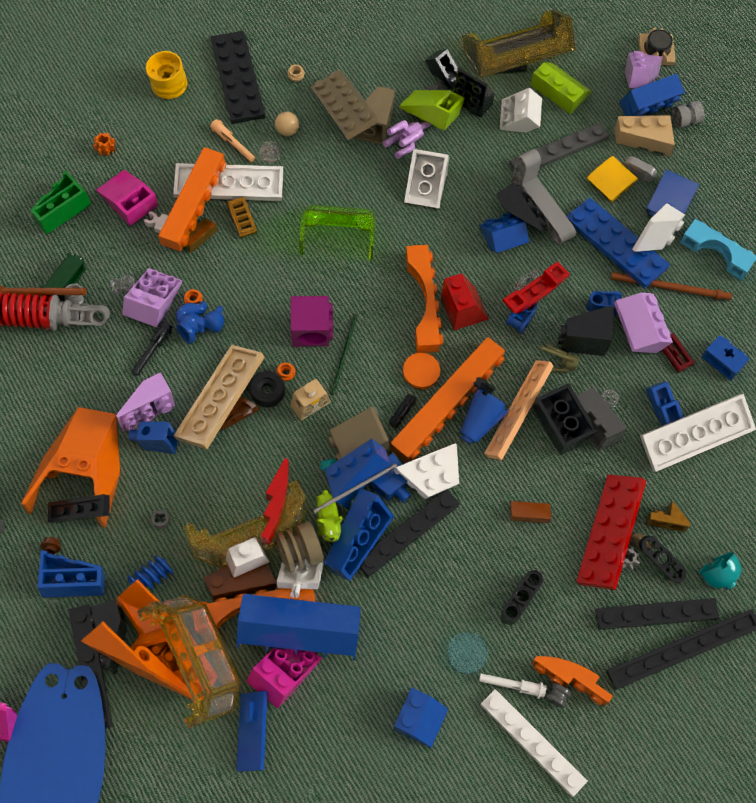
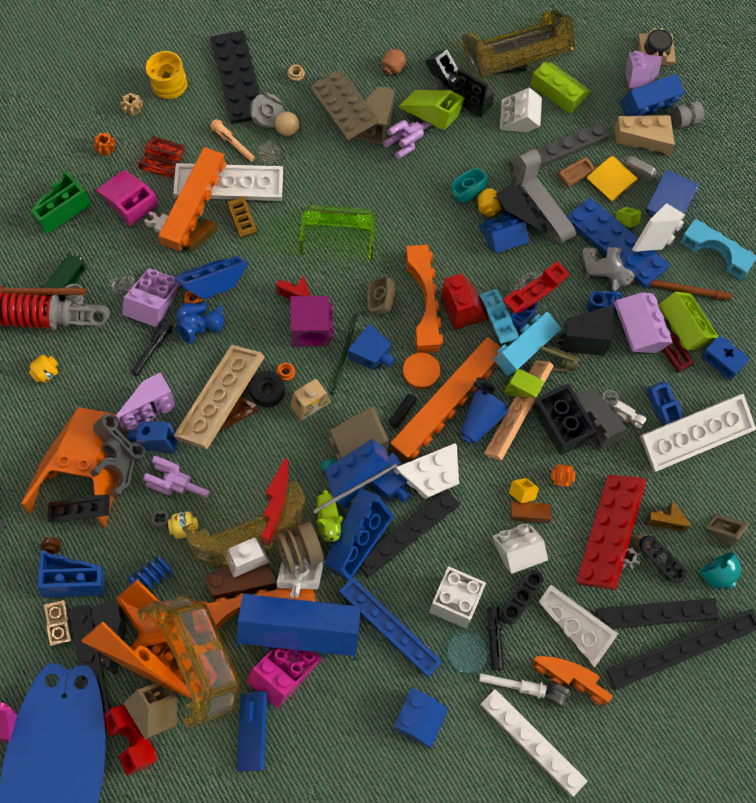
white slope [404,149,450,208] -> none
none -> yellow head [29,355,58,383]
none -> tan slope [44,600,71,646]
none -> dark grey piece [90,413,146,497]
none -> red arch [104,704,158,776]
none -> tan gear [120,93,143,116]
none -> dark tan slope [124,683,178,740]
none -> clear red slope [138,136,185,178]
none -> lavender plant [143,456,210,498]
none -> light yellow head [168,511,198,539]
none -> blue wedge [174,256,248,299]
none -> light grey tile [250,93,285,129]
none -> red slope [276,276,310,300]
none -> blue plate [339,577,442,678]
none -> blue torso [348,324,396,370]
none -> dark tan piece [367,276,395,315]
none -> nougat head [381,48,406,76]
none -> white brick [429,566,486,629]
none -> teal piece [452,168,488,203]
none -> yellow head [477,189,502,217]
none -> medium azure slope [479,289,519,344]
none -> black pin [487,607,504,671]
none -> white slope [492,523,548,574]
none -> medium azure brick [493,312,561,376]
none -> lime slope [504,369,544,398]
none -> yellow slope [509,478,539,503]
none -> white wing [539,585,619,668]
none -> orange gear [551,464,576,487]
none -> medium nougat tile [557,157,596,188]
none -> light grey animal [583,247,635,291]
none -> white plate [613,401,646,429]
none -> lime slope [616,207,641,228]
none -> lime slope [658,292,718,351]
none -> dark tan slope [706,514,749,548]

